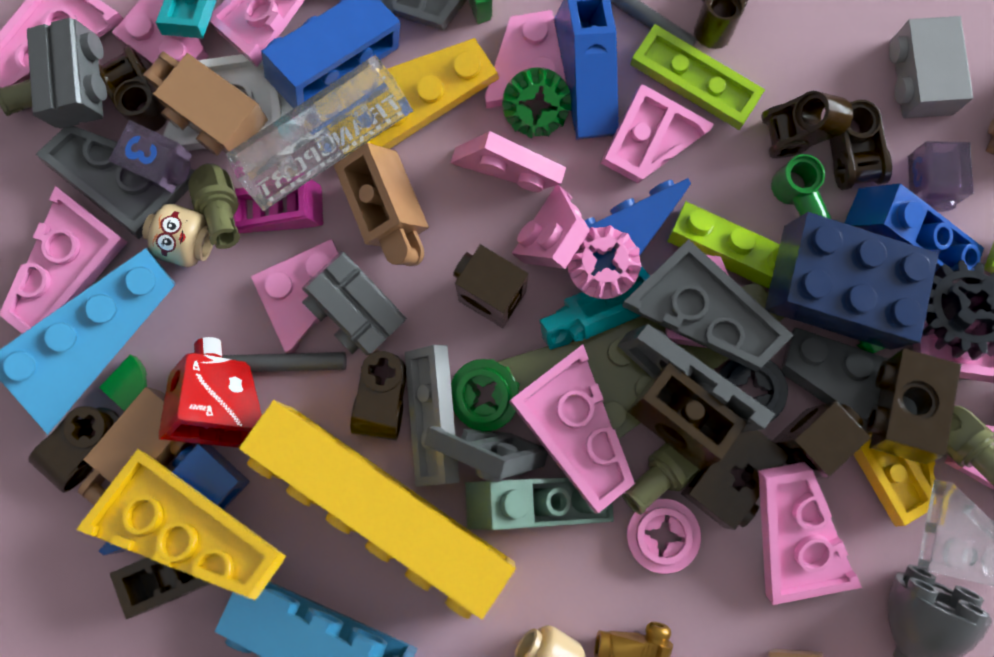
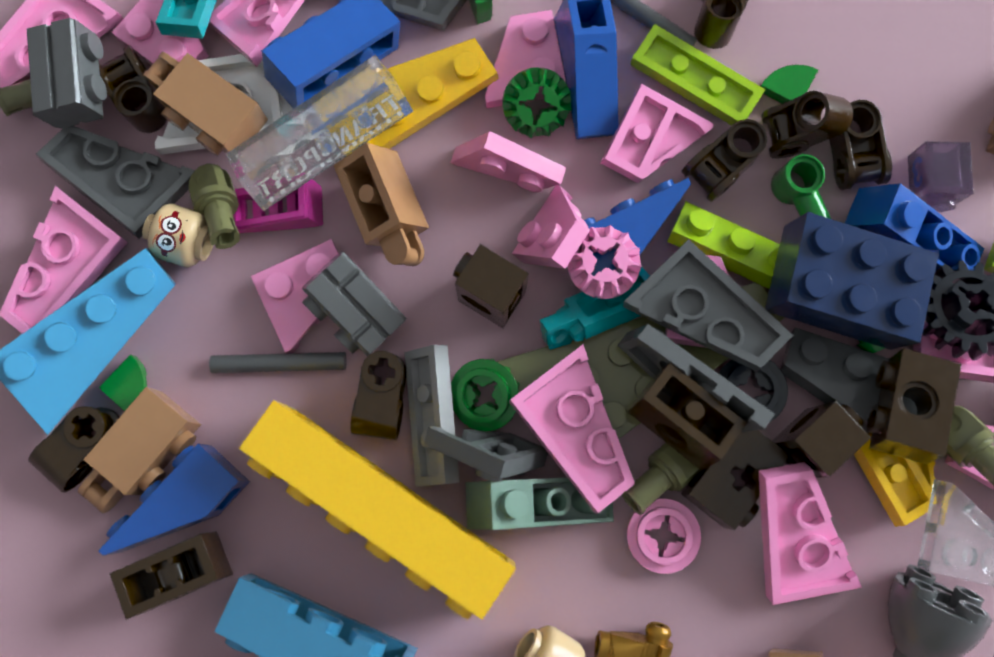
yellow wing [76,449,286,600] -> none
clear purple brick [108,120,192,194] -> none
red torso [159,337,262,448] -> none
light grey brick [889,16,974,118] -> none
none -> dark brown piece [681,119,767,203]
none -> green tile [760,65,819,104]

